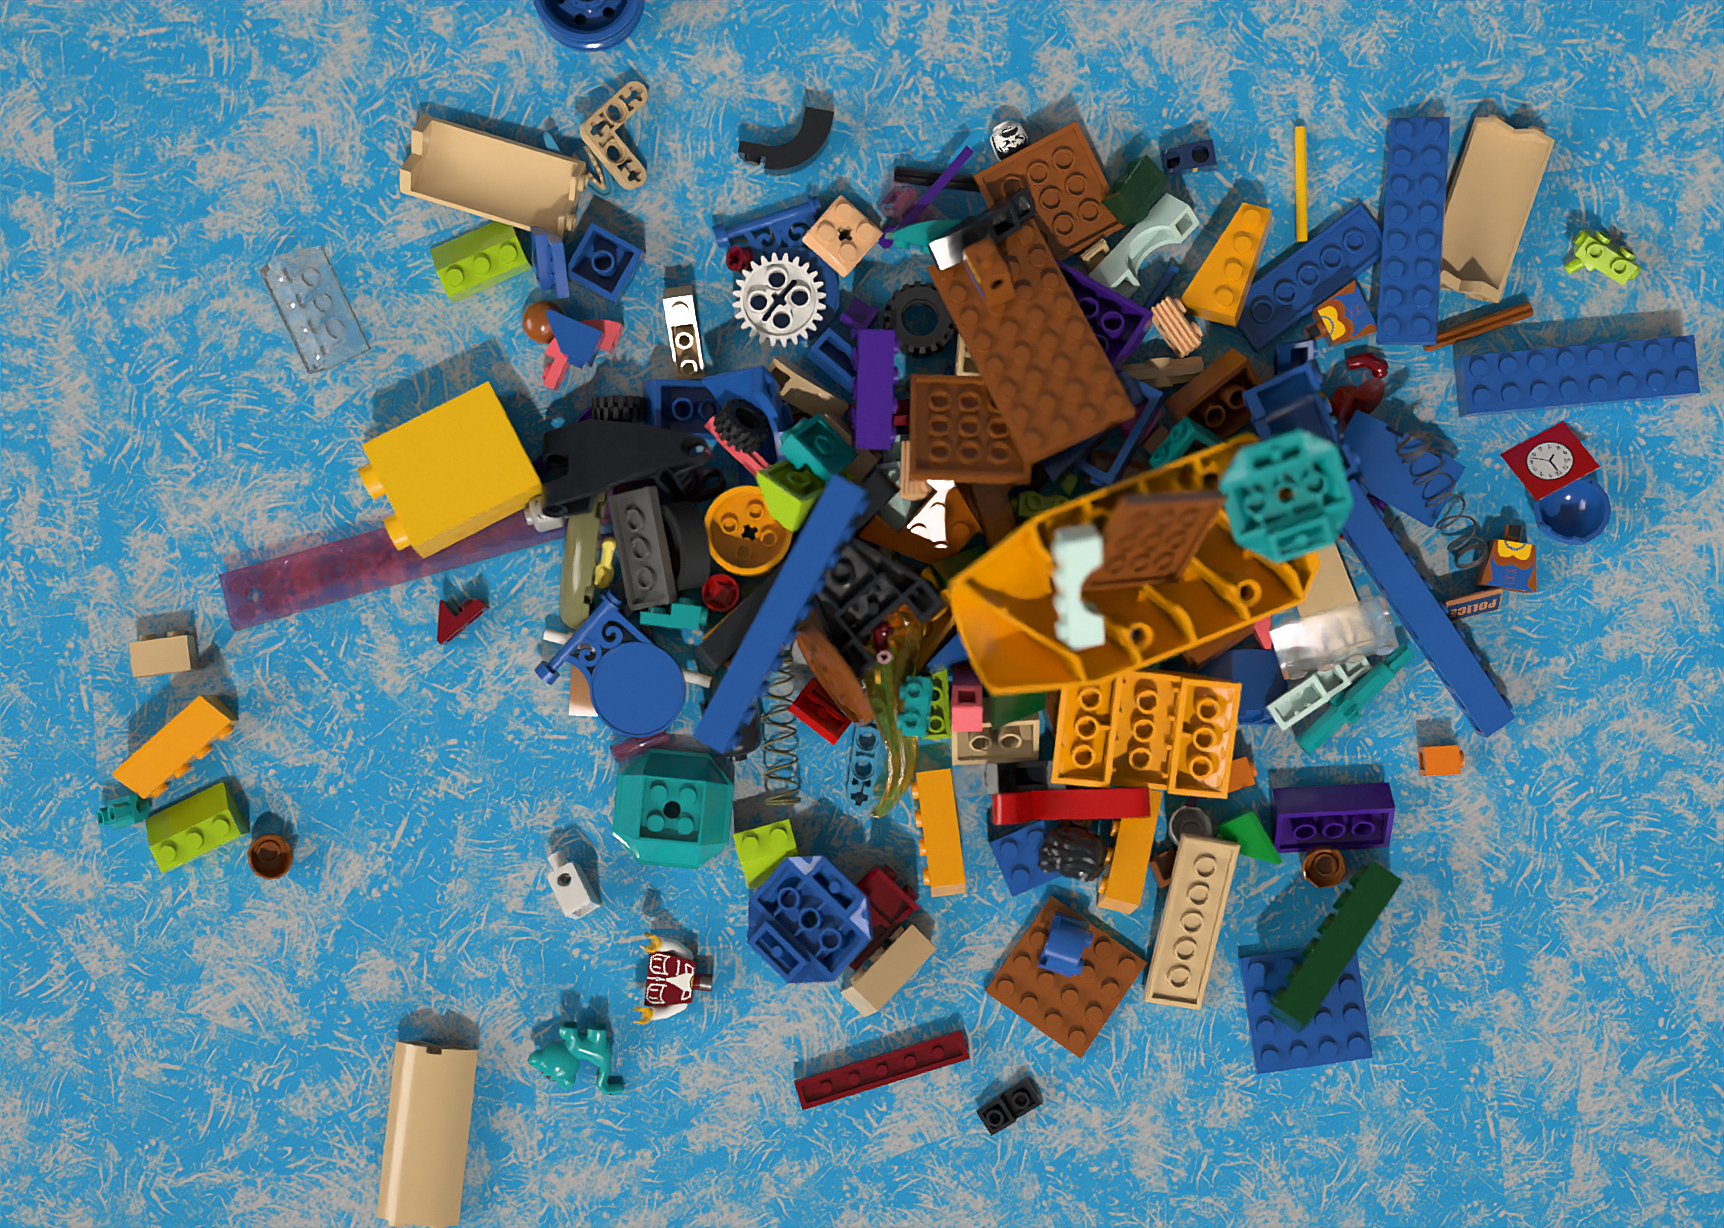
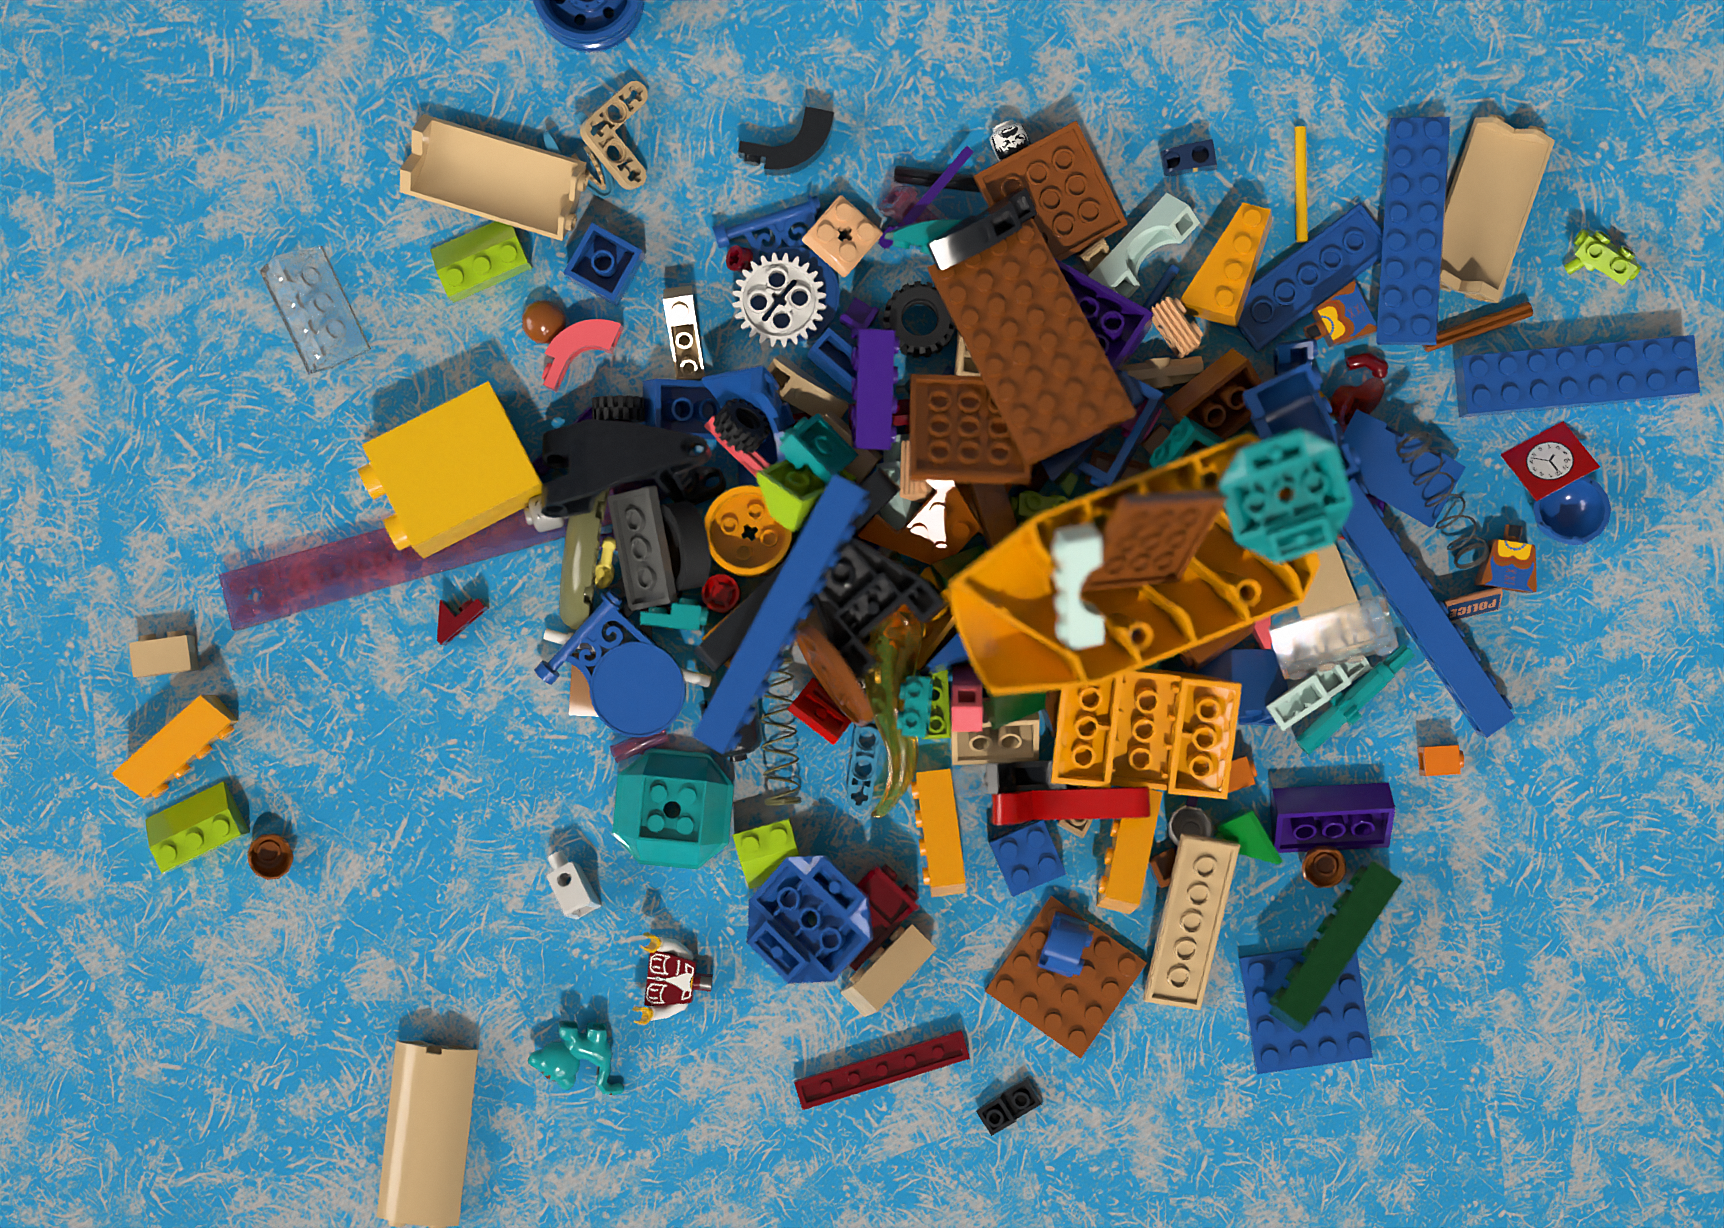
teal hips [96,793,150,830] -> none
blue slope [530,226,569,299] -> none
blue slope [546,309,605,369] -> none
dark red arm [873,621,894,664] -> none
dark orange torso [963,238,1015,309] -> none
black hair [1037,823,1107,882] -> none
clear green brick [1101,155,1169,226] -> none

